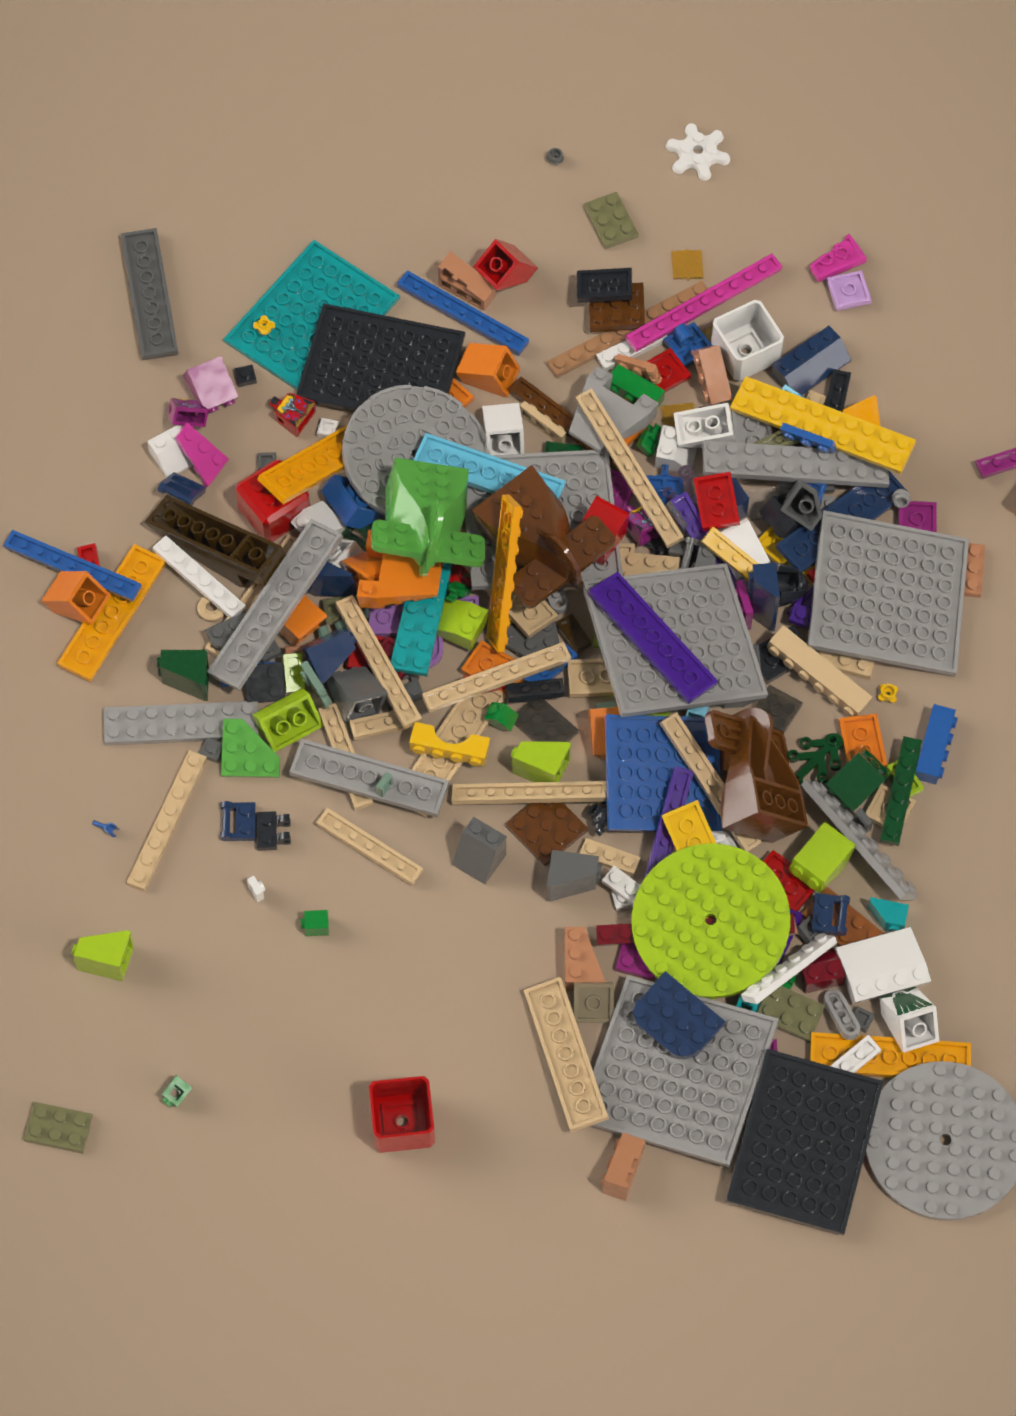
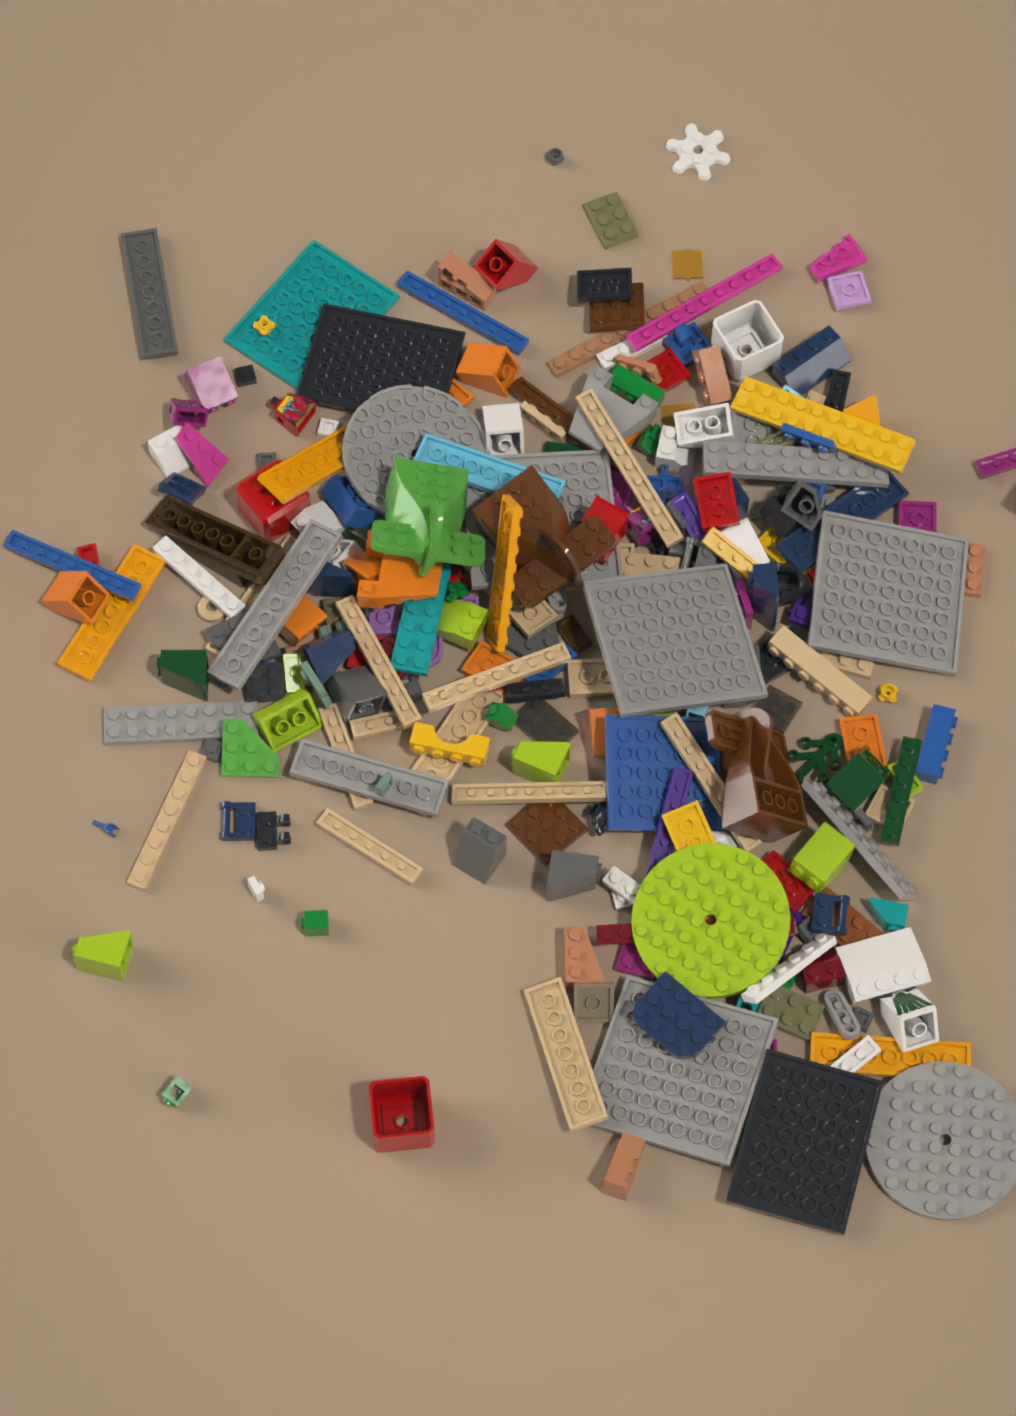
olive plate [24,1102,93,1154] -> none
tan plate [580,838,641,877] -> none
dark purple plate [588,571,718,704] -> none
light grey plate [892,489,911,508] -> none

